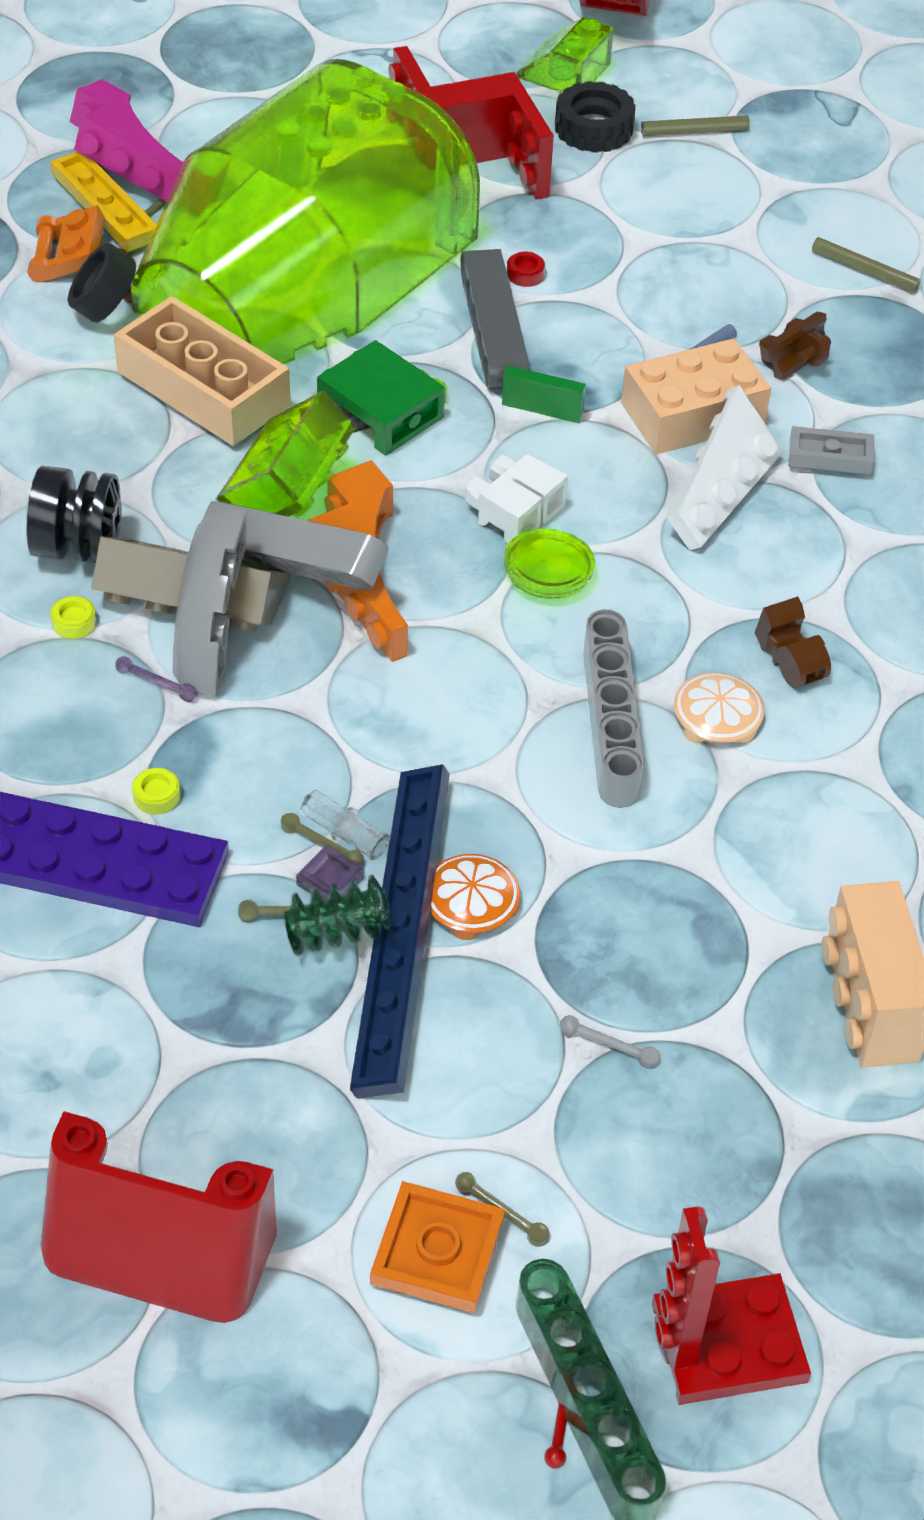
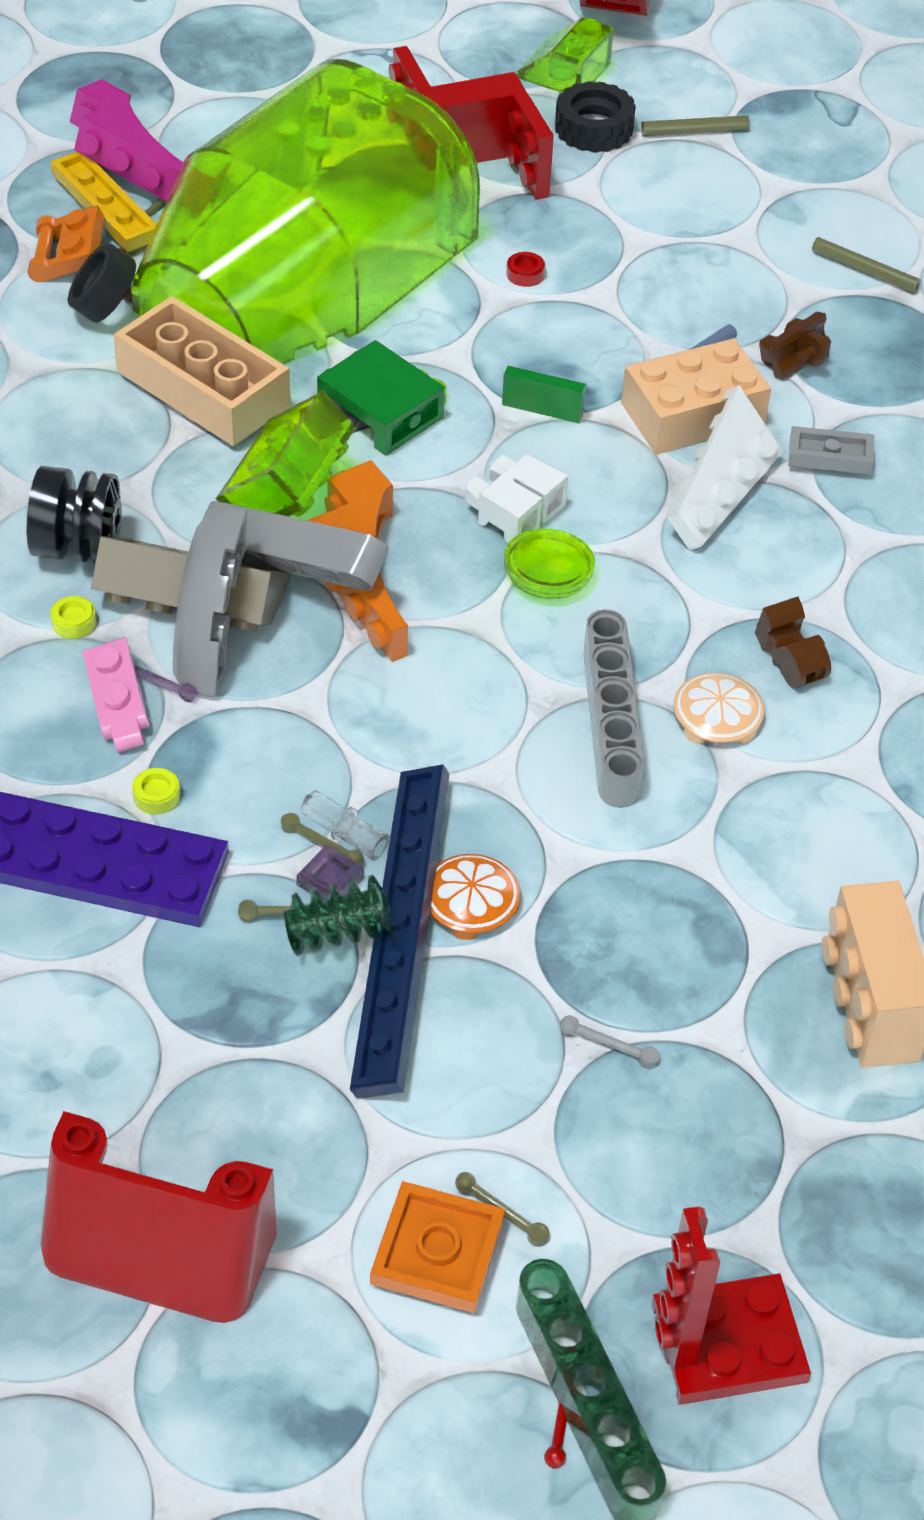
dark grey beam [460,249,529,389] -> none
none -> bright pink hinge [82,637,150,753]

